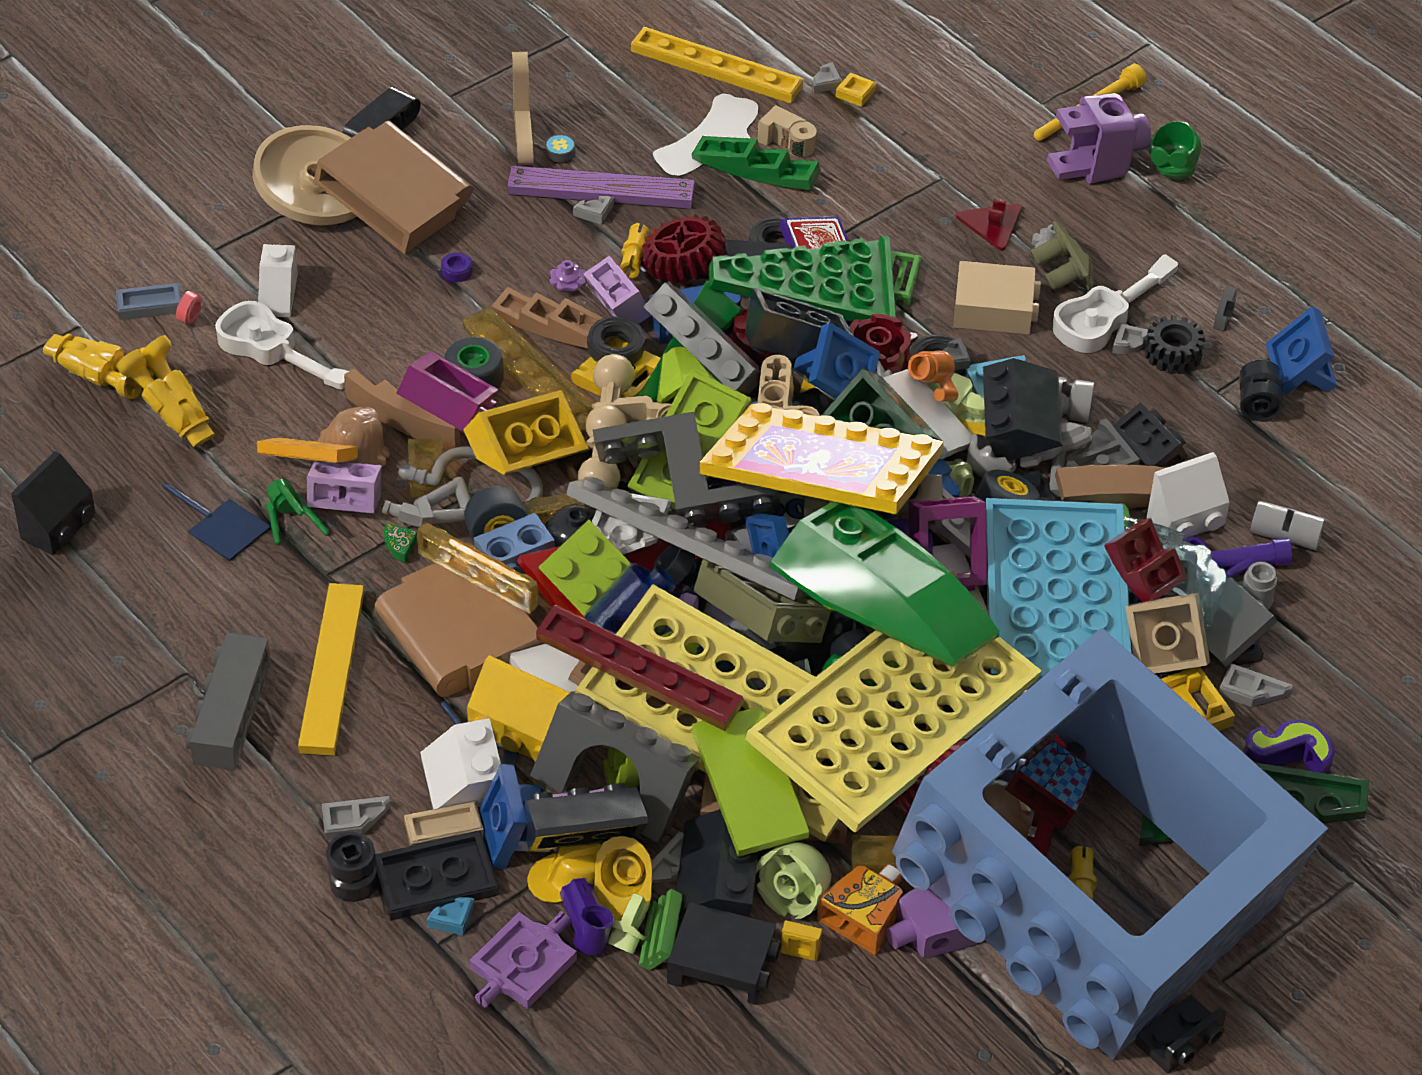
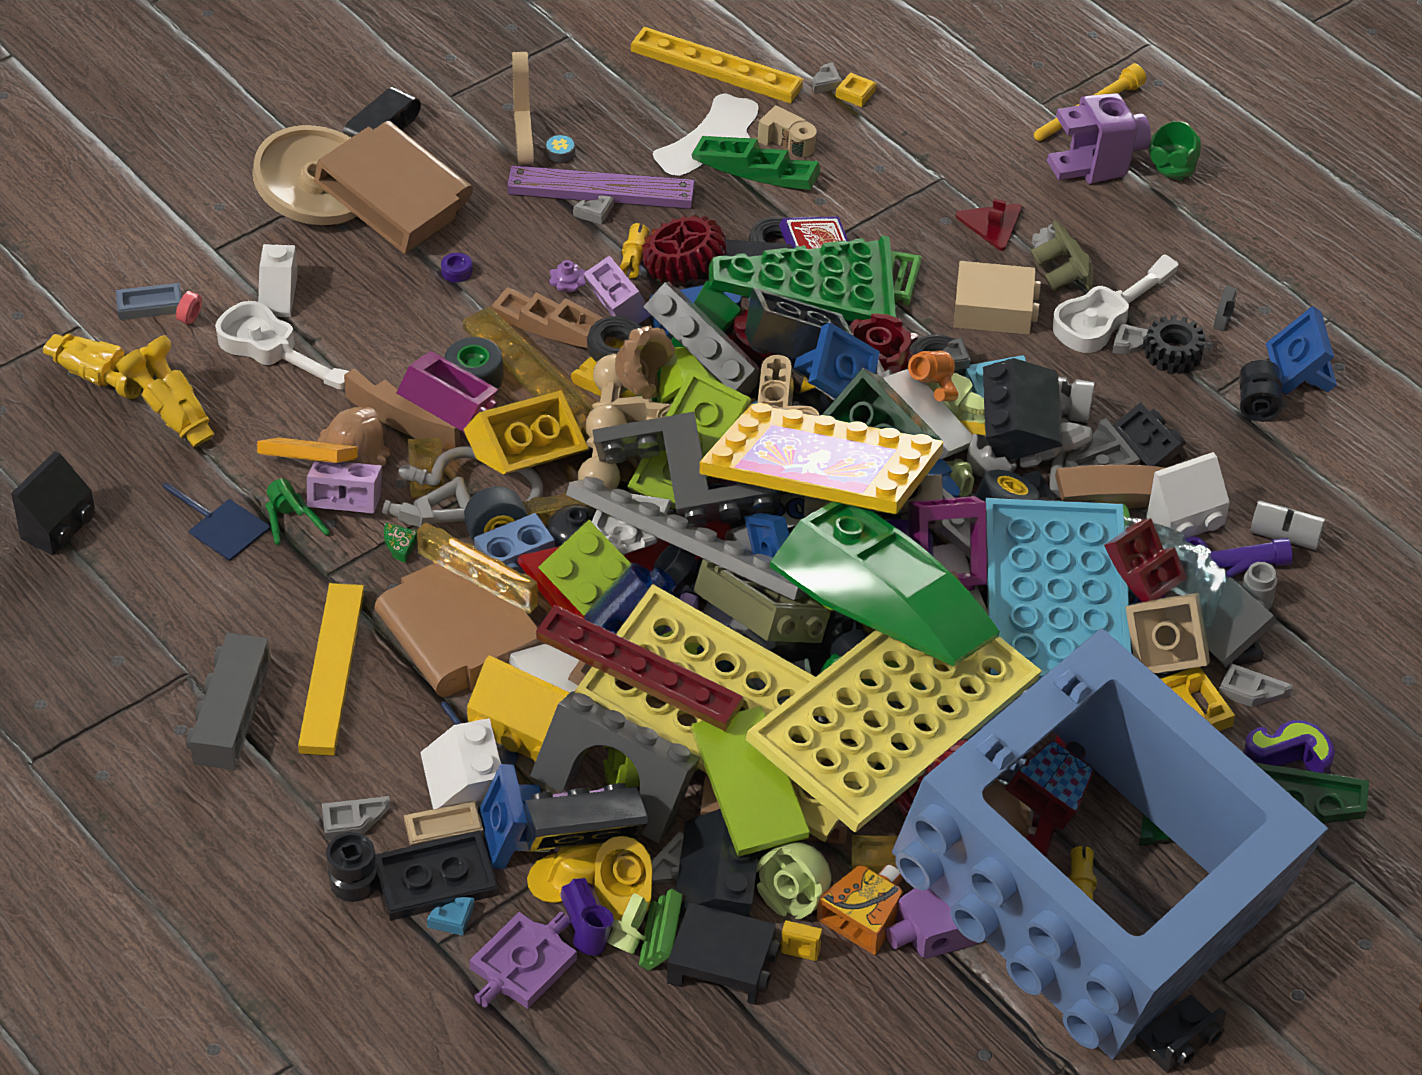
none -> medium nougat hair [615,325,675,400]

